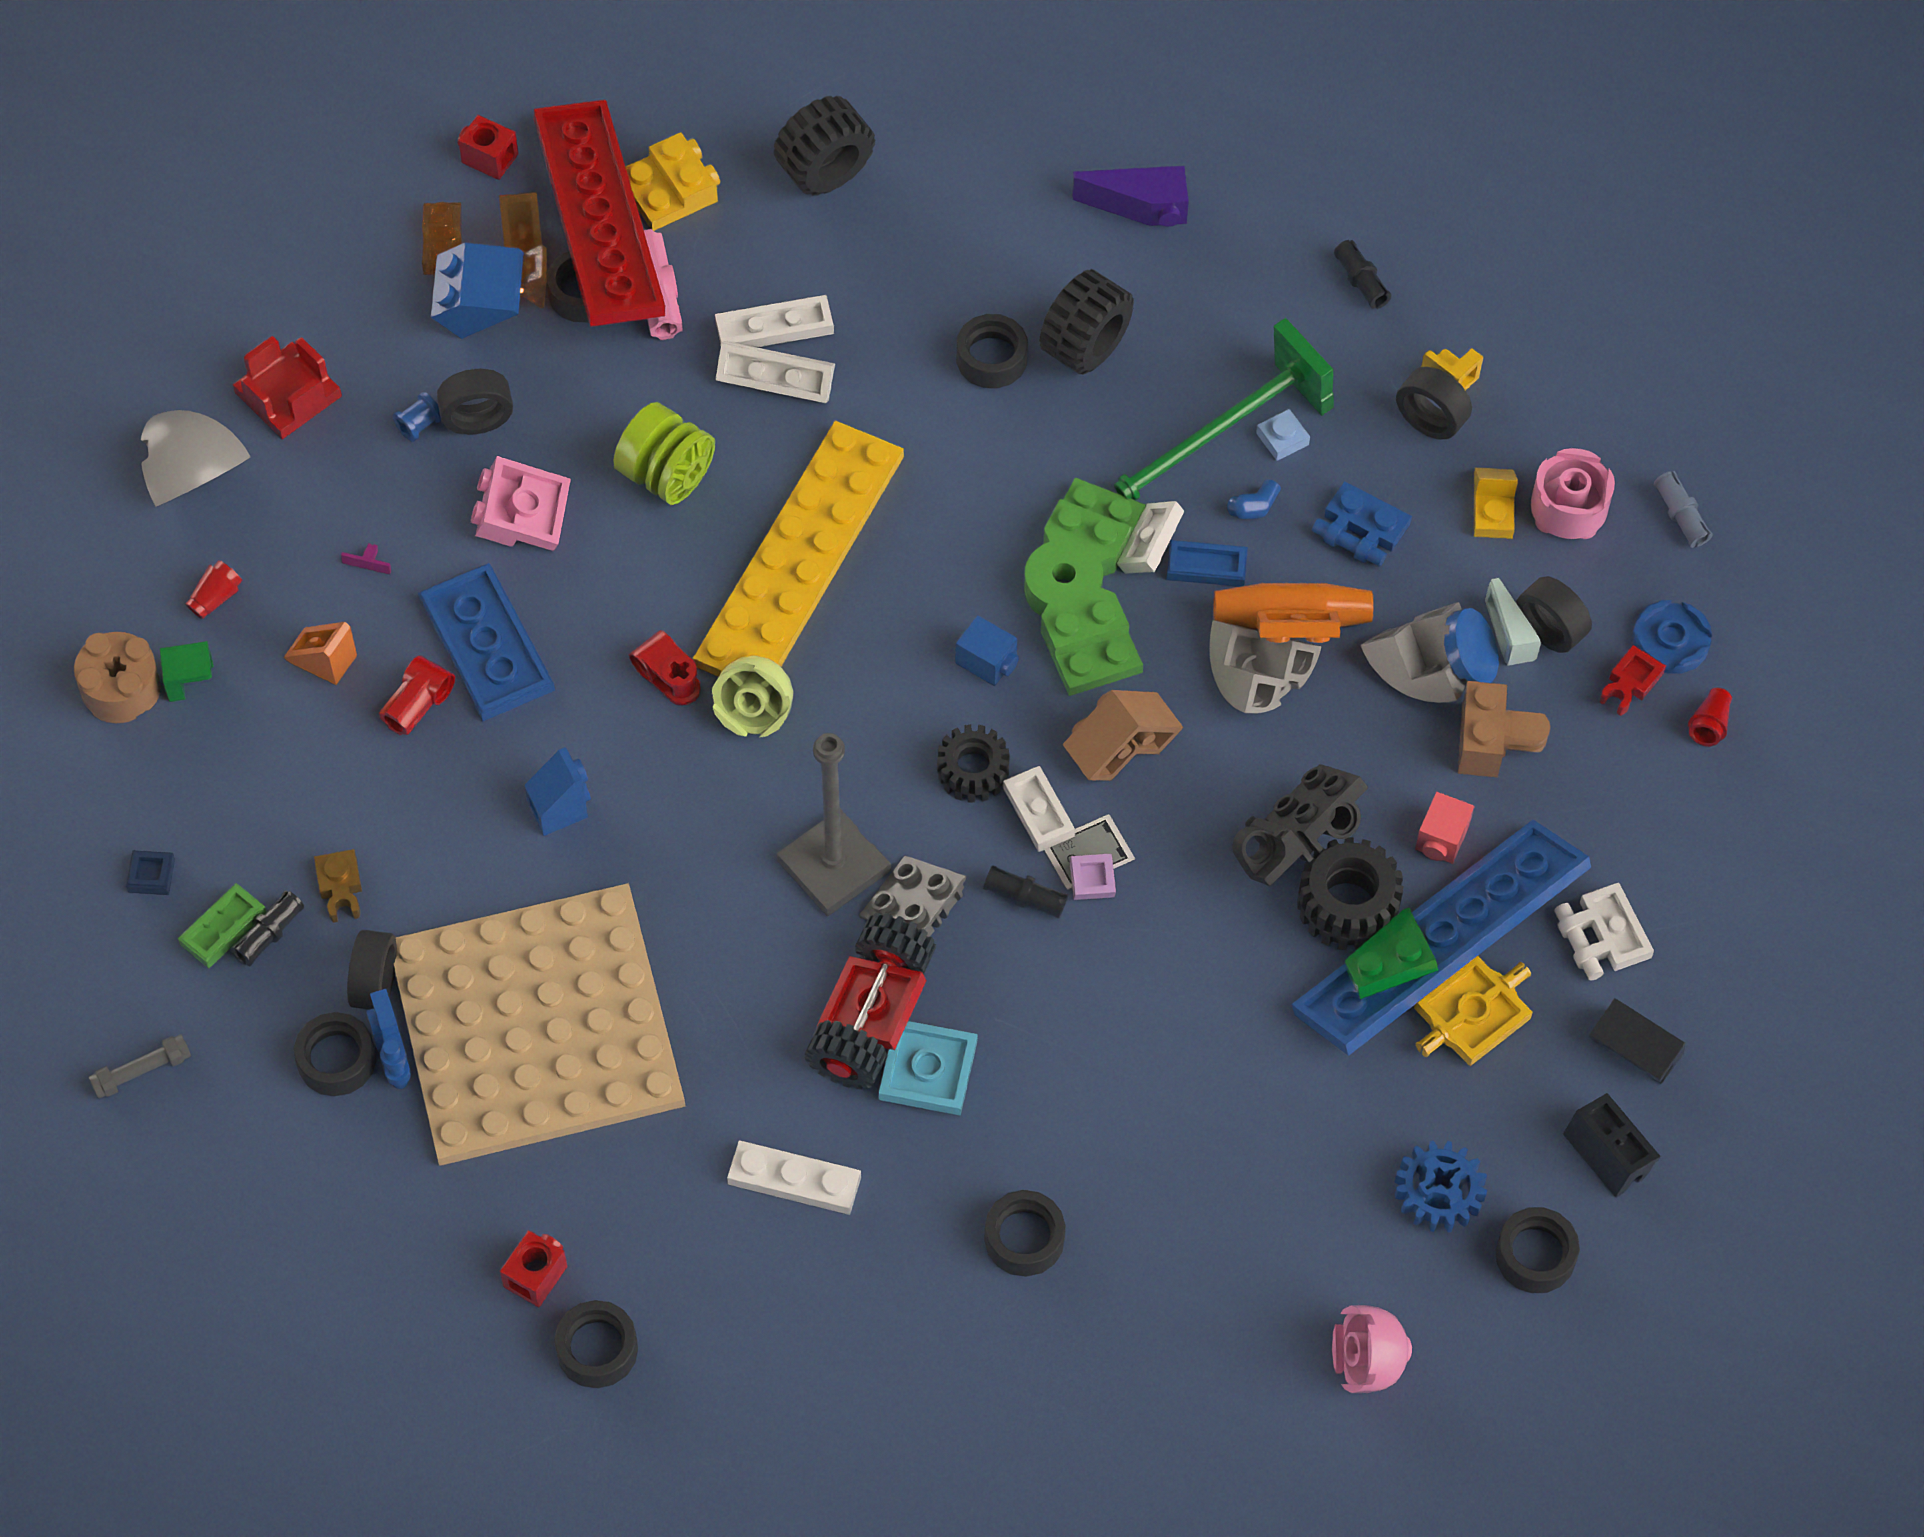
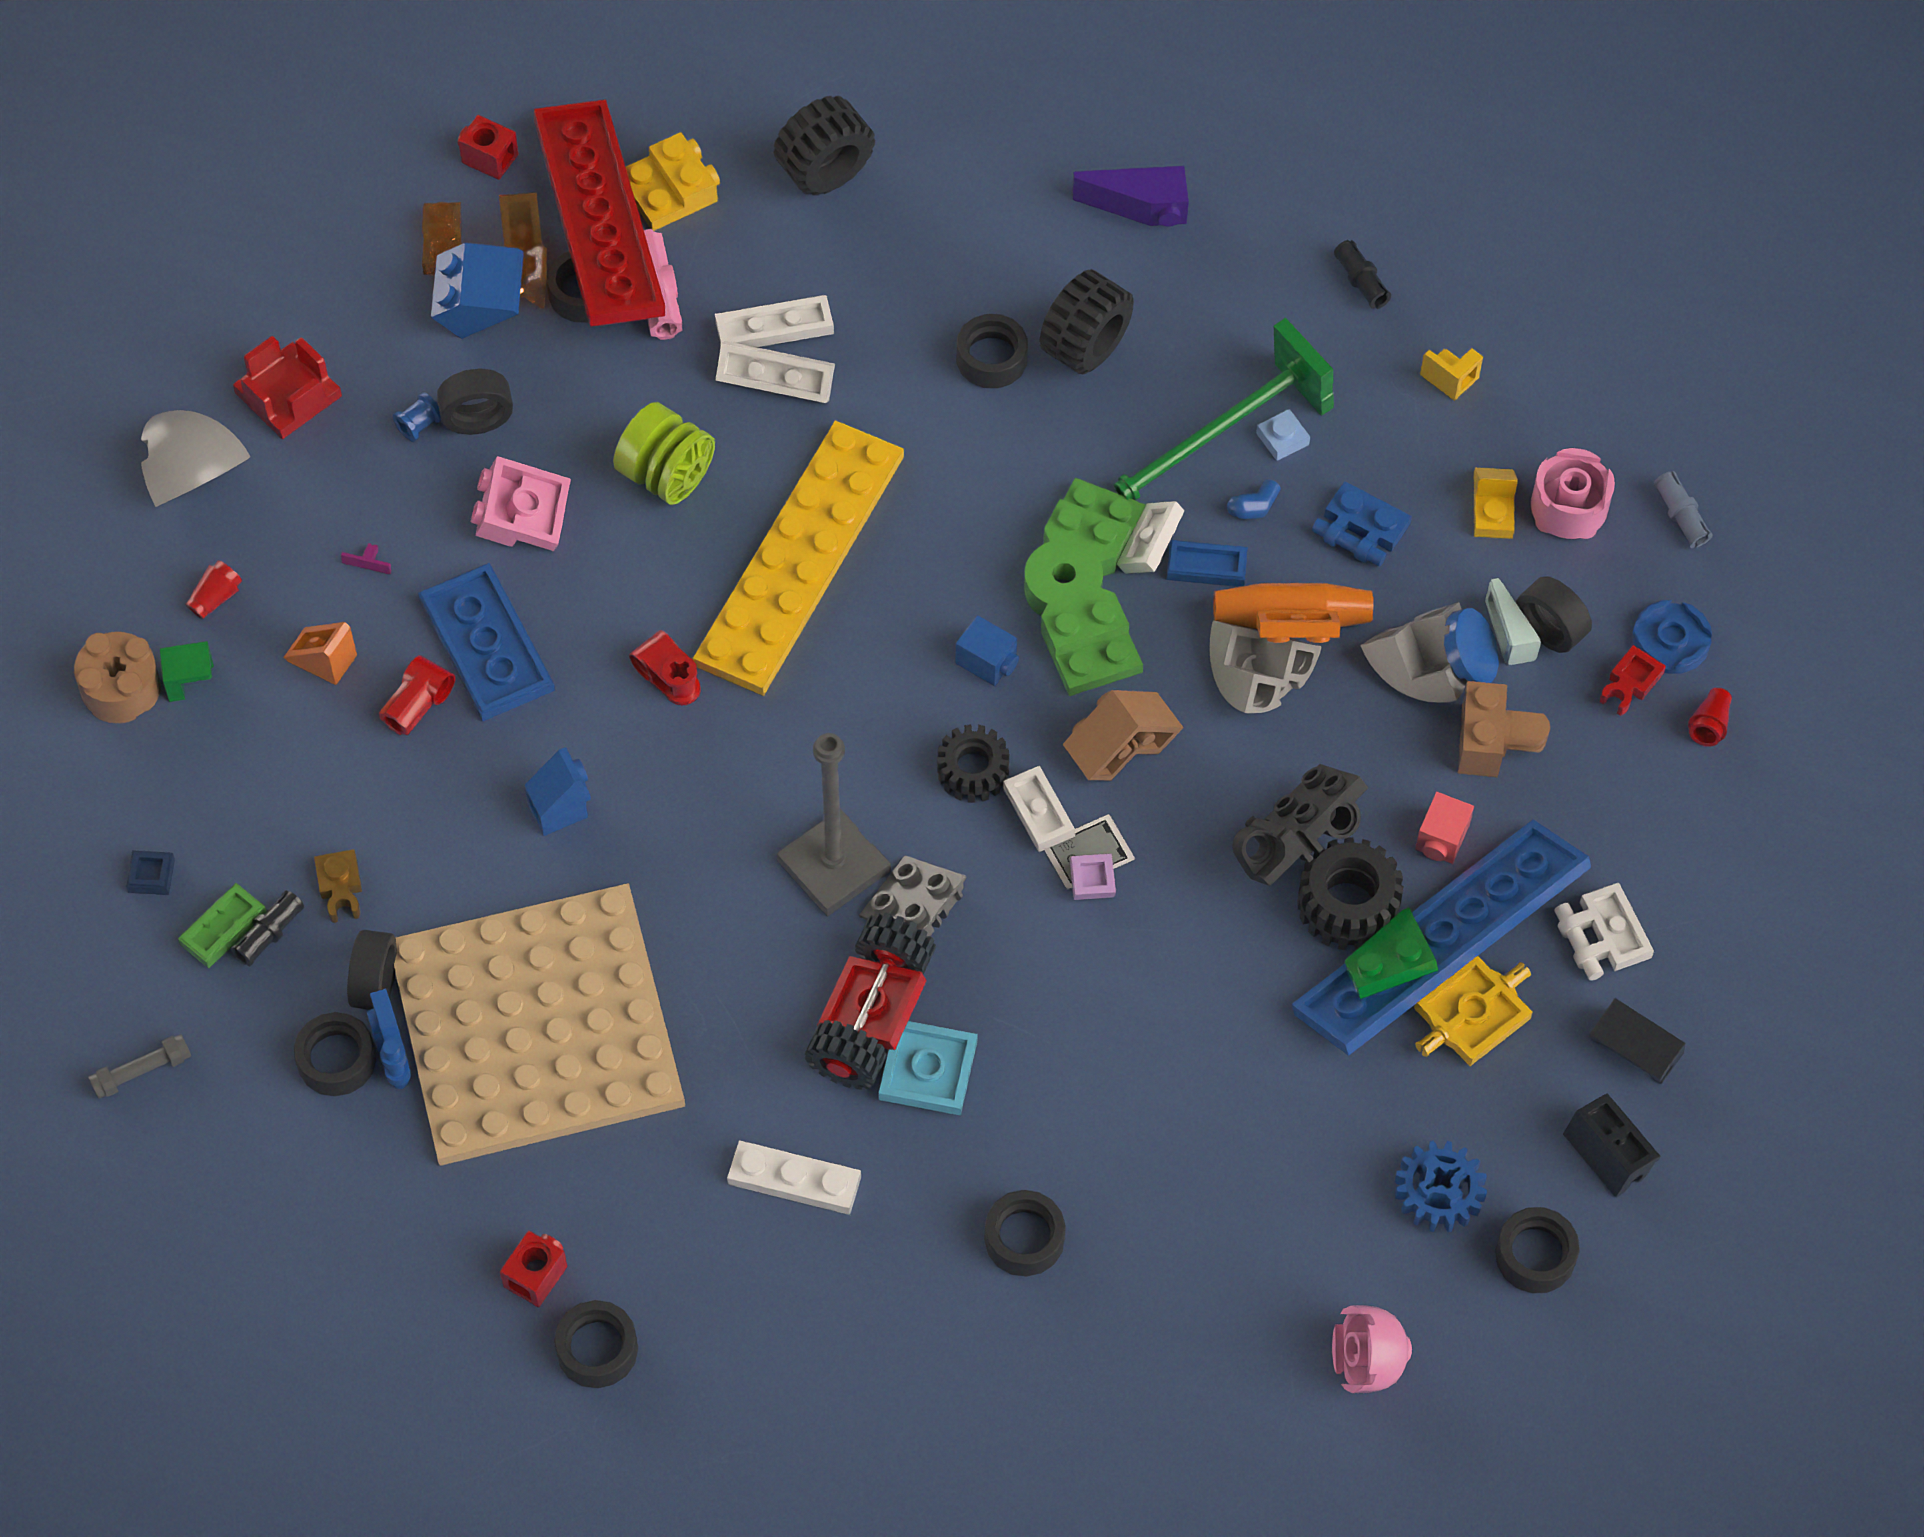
yellowish green cylinder [711,656,793,737] -> none
black pin [983,865,1069,919] -> none
black tyre [1396,367,1472,440] -> none

